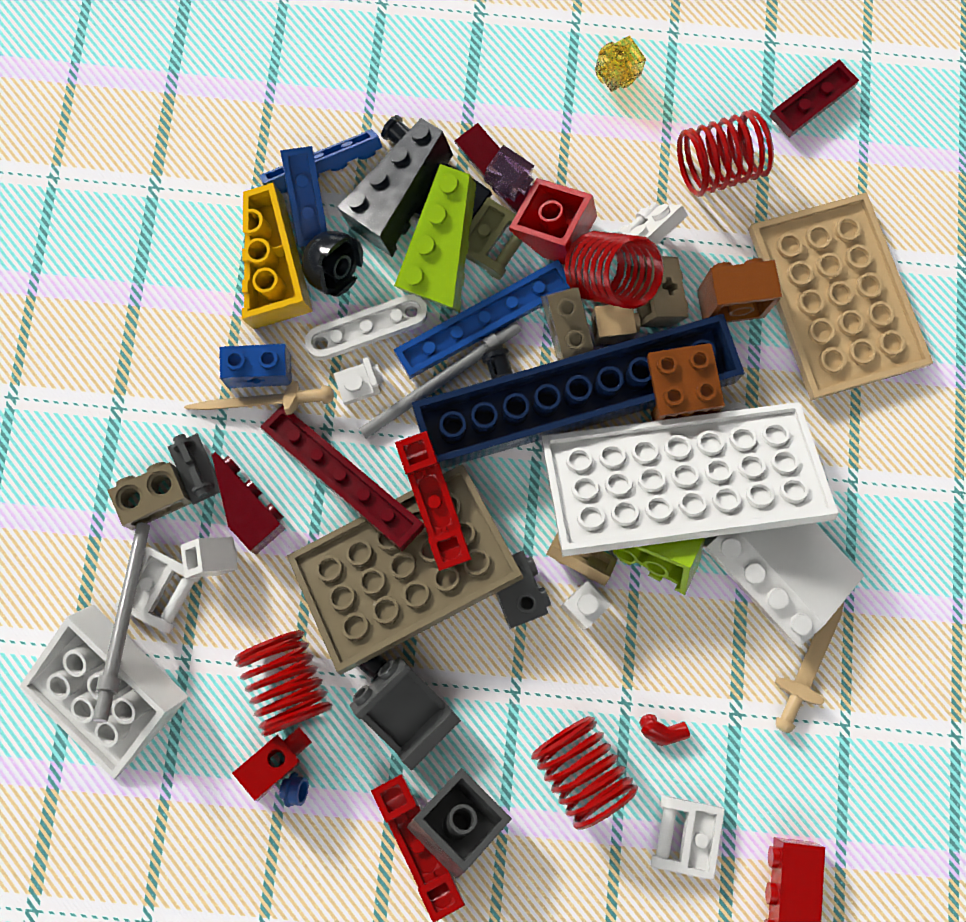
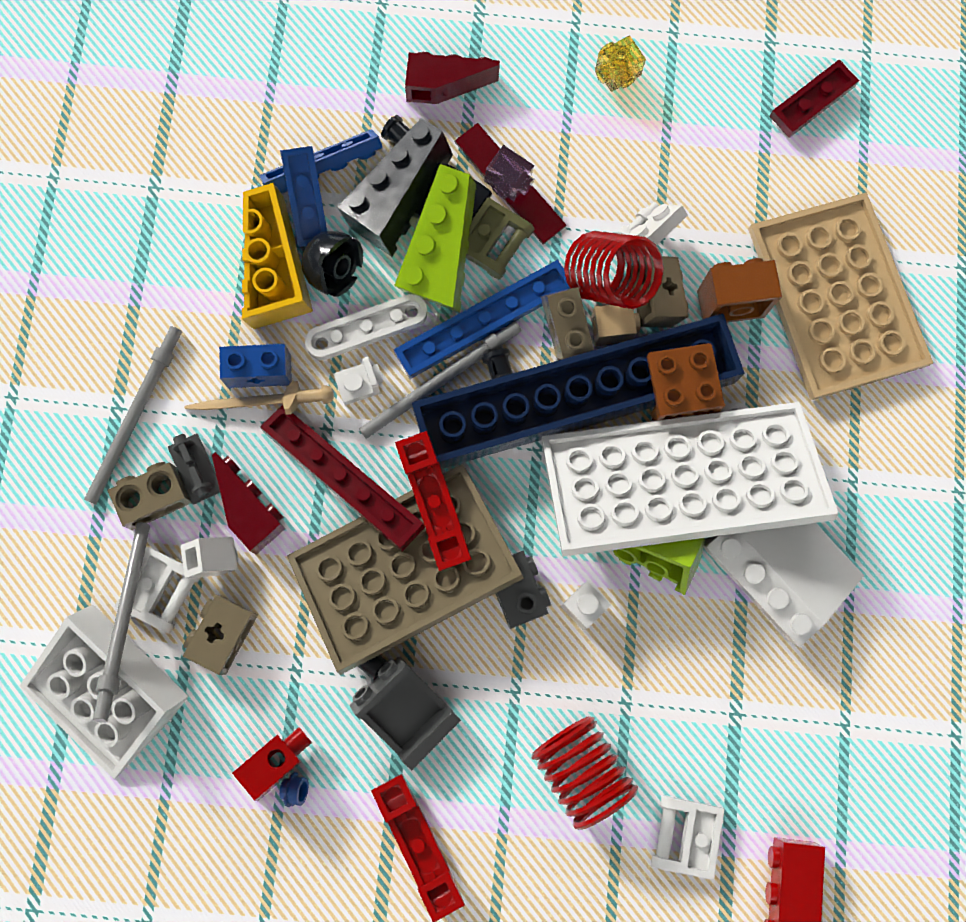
red piece [233,630,333,737] -> none
dark grey brick [407,768,512,879] -> none
red slope [509,178,597,266] -> none
tan plate [546,532,618,586] -> none
red arm [639,714,690,746] -> none
red piece [677,109,774,197] -> none
tan sword [775,602,844,733] -> none
none -> light grey bar [84,326,182,505]
none -> dark tan brick [183,595,258,675]
none -> dark red slope [405,51,500,104]

